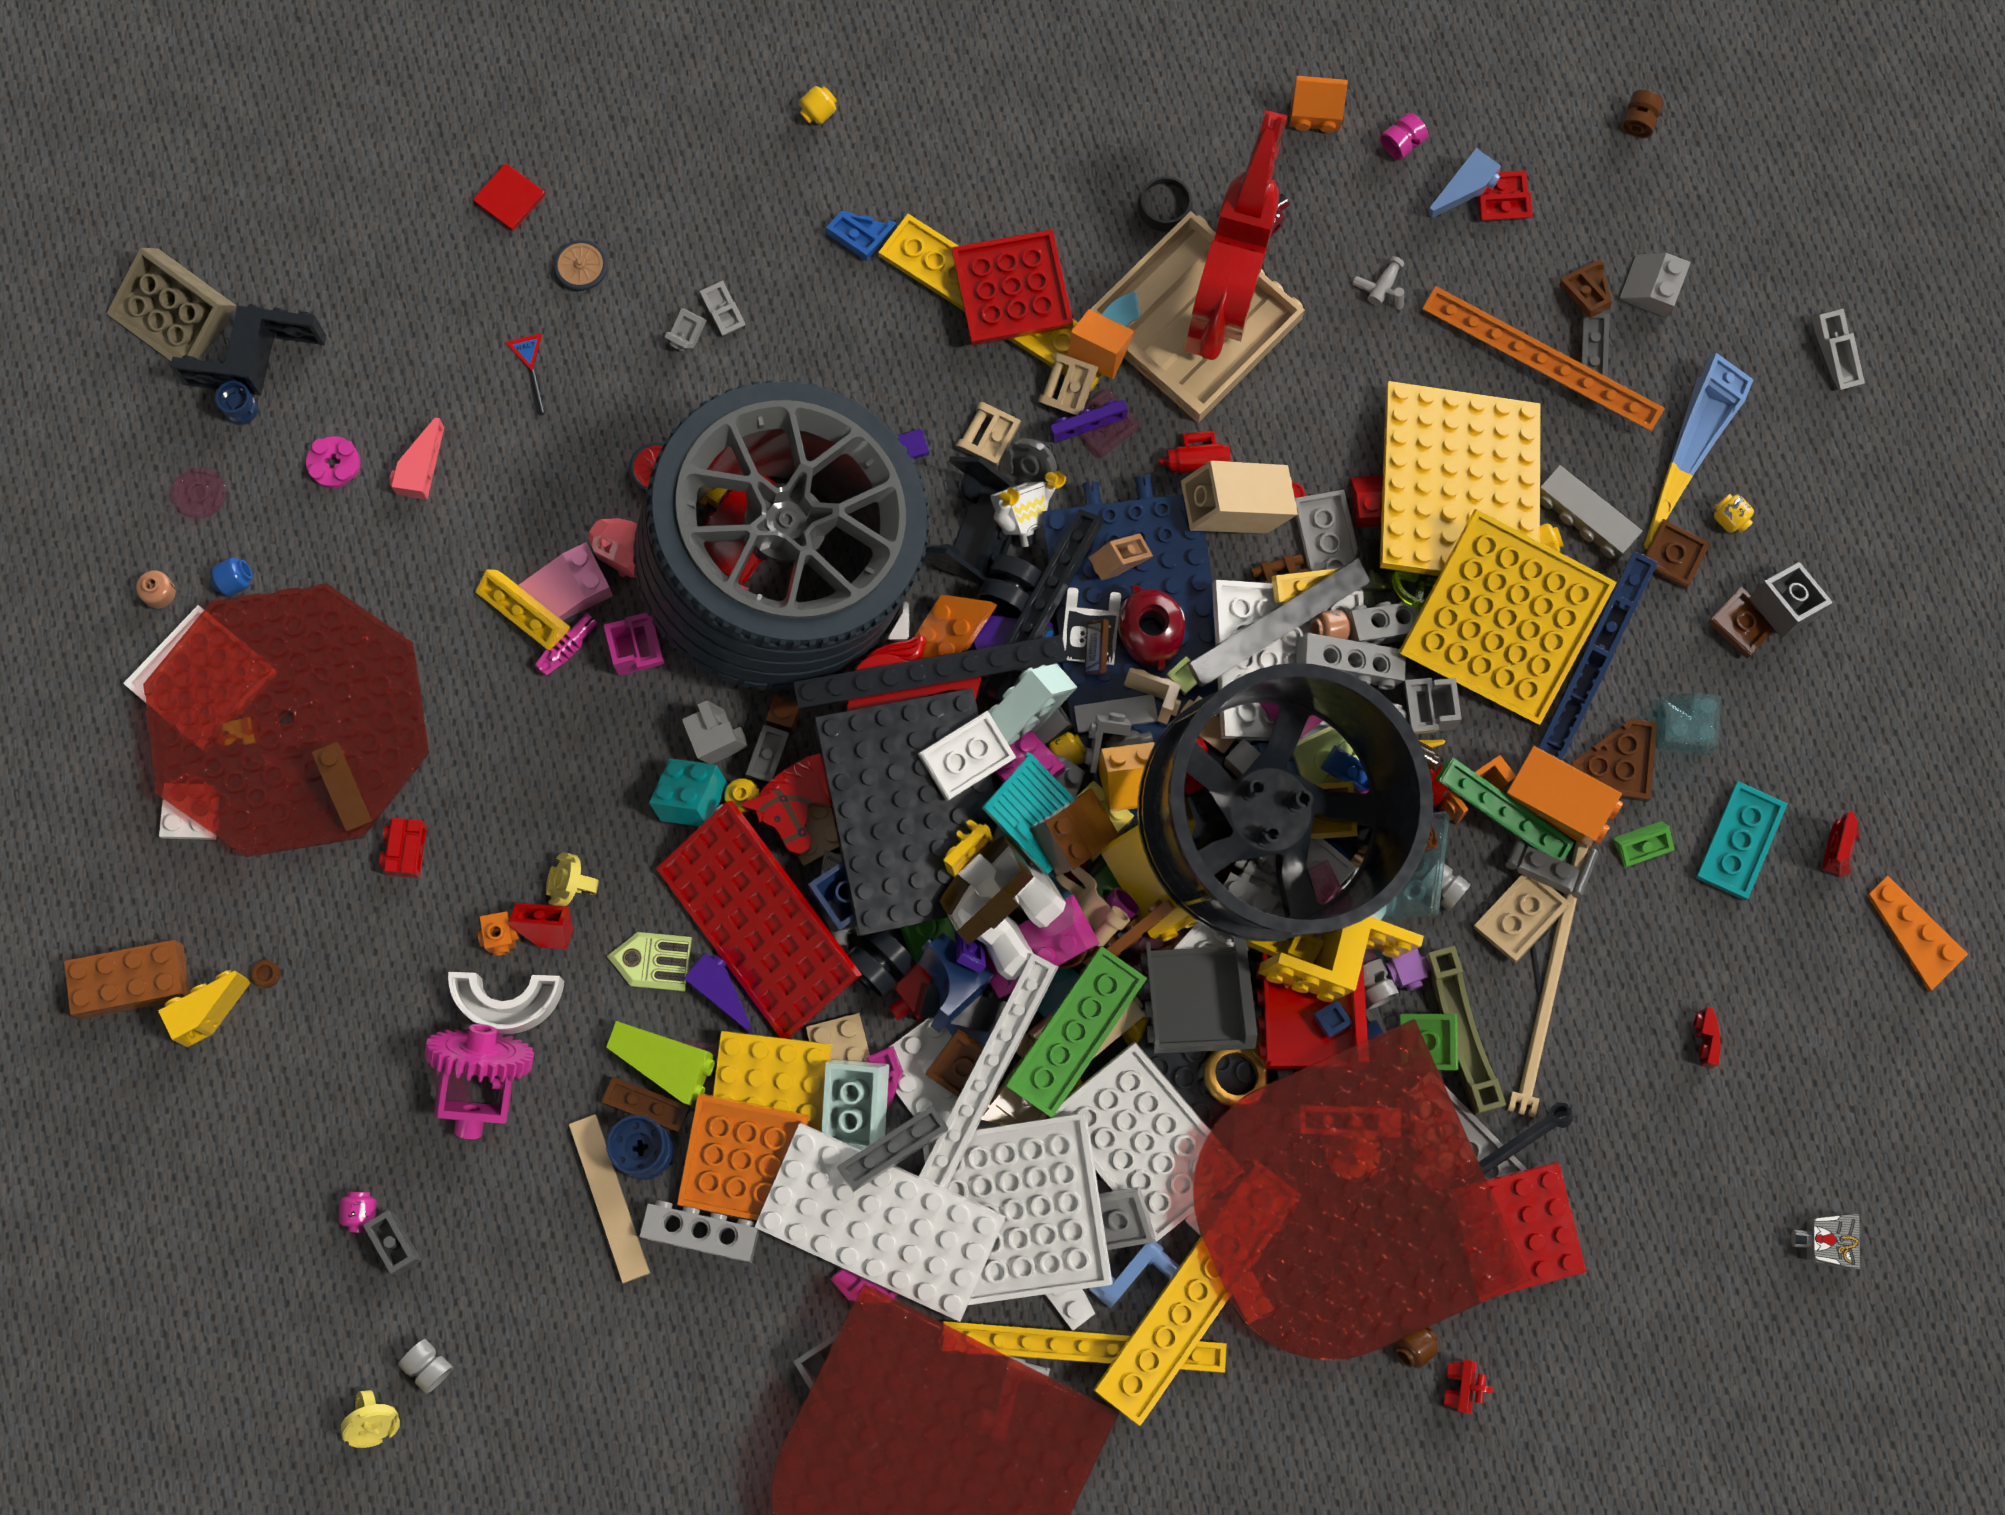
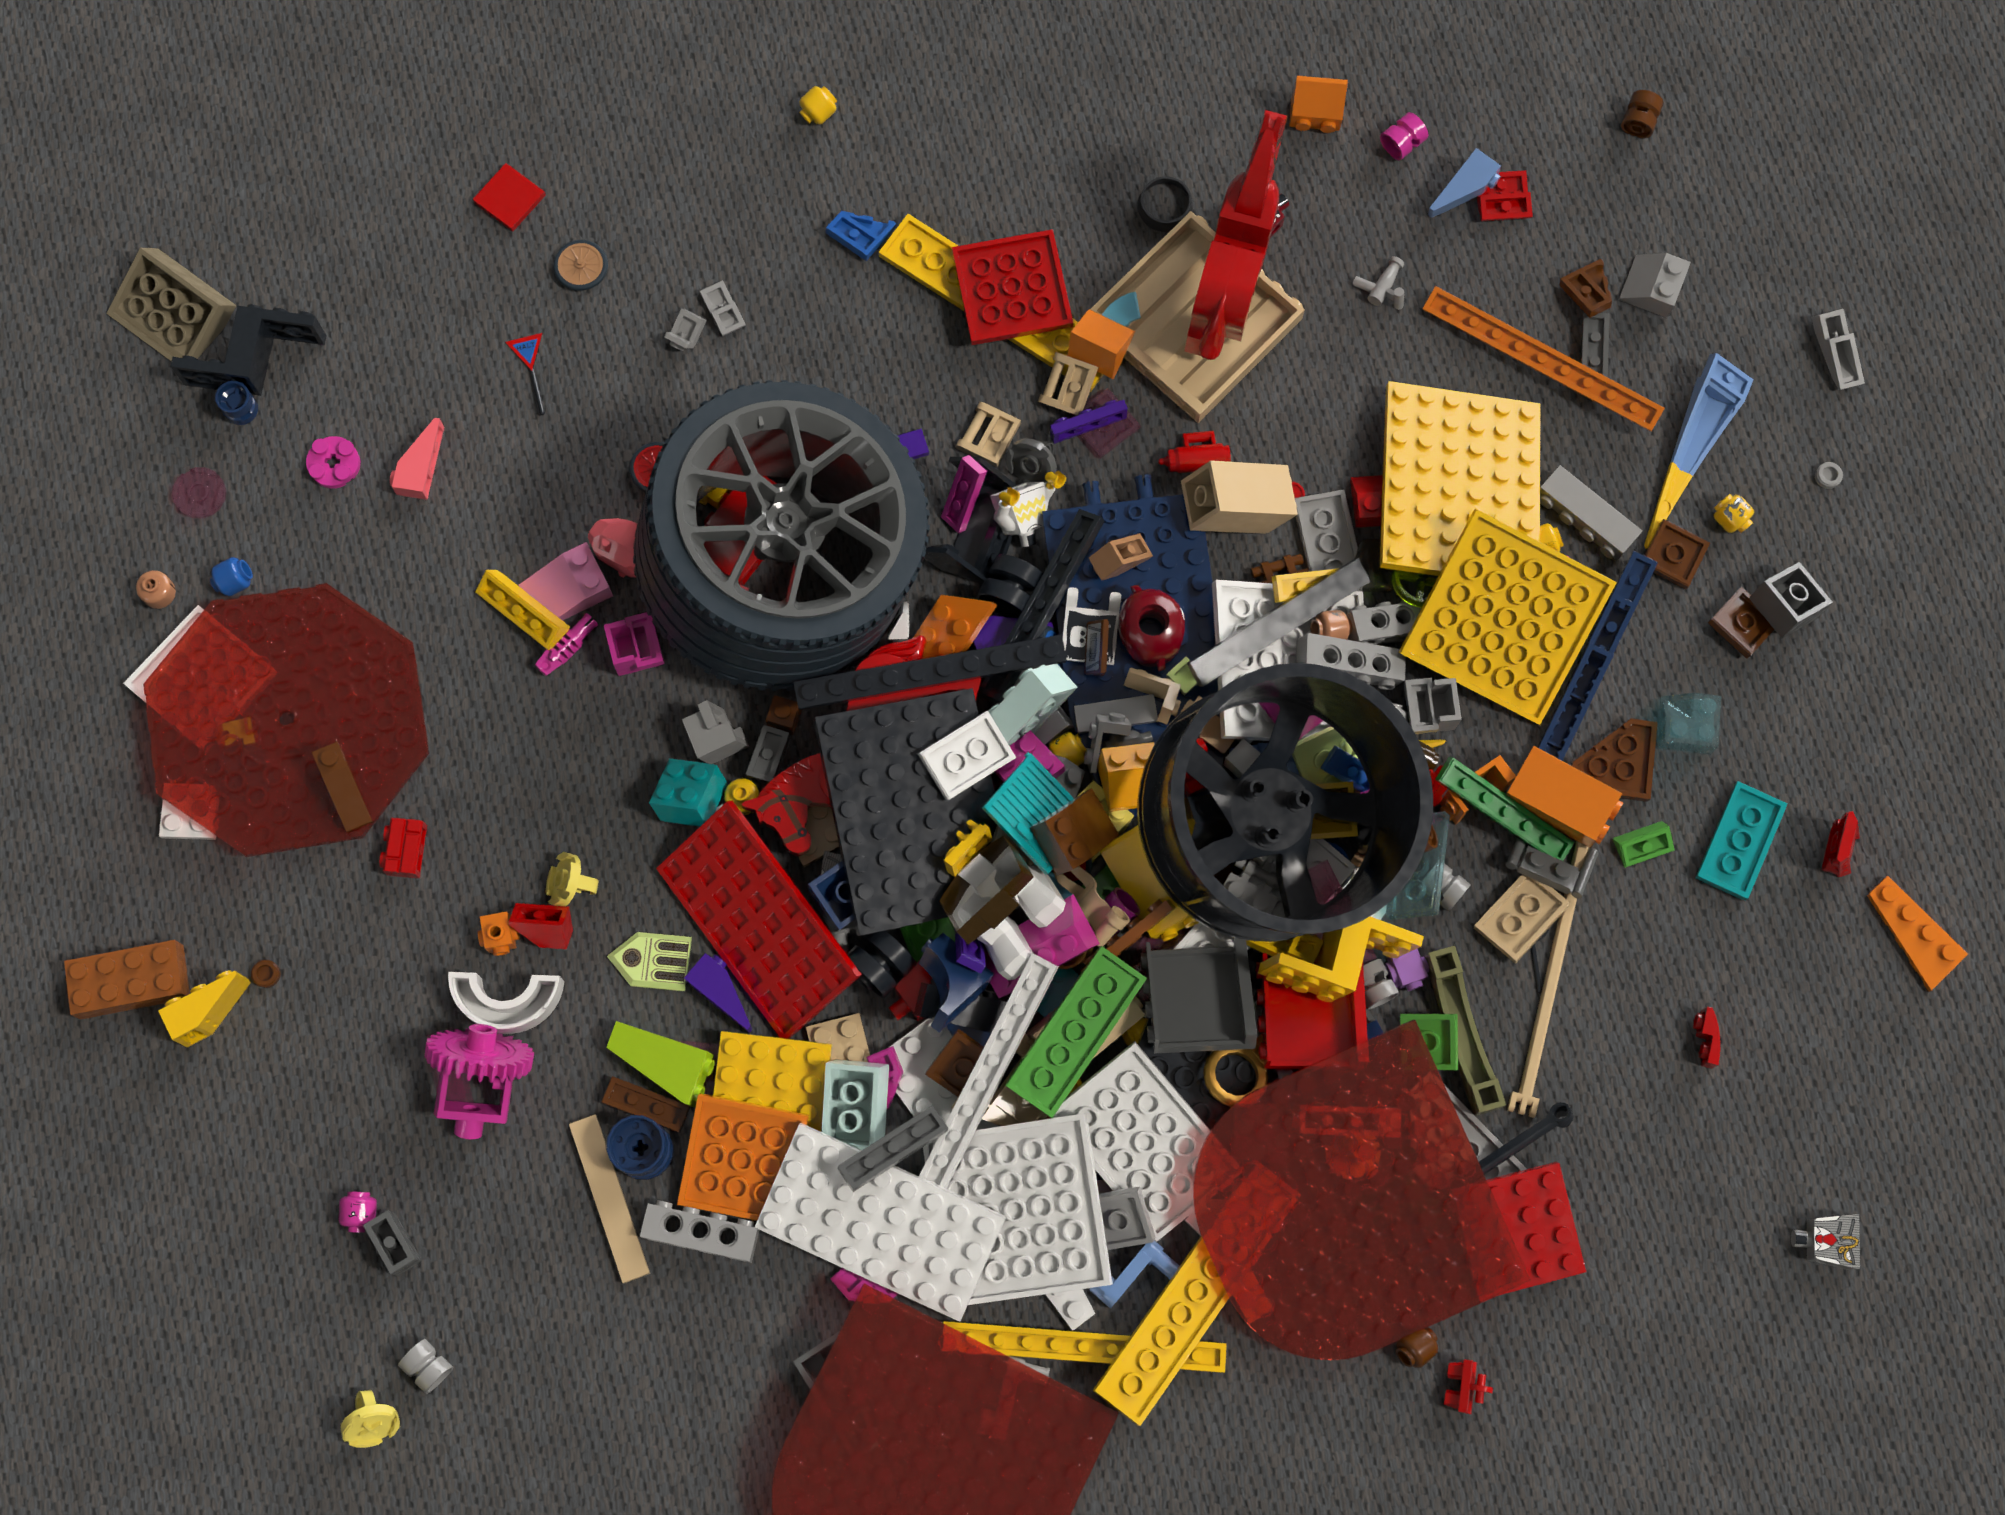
dark blue plate [1313,1000,1353,1040] -> none
none -> dark pink plate [941,455,987,533]
none -> light grey tile [1815,462,1843,489]

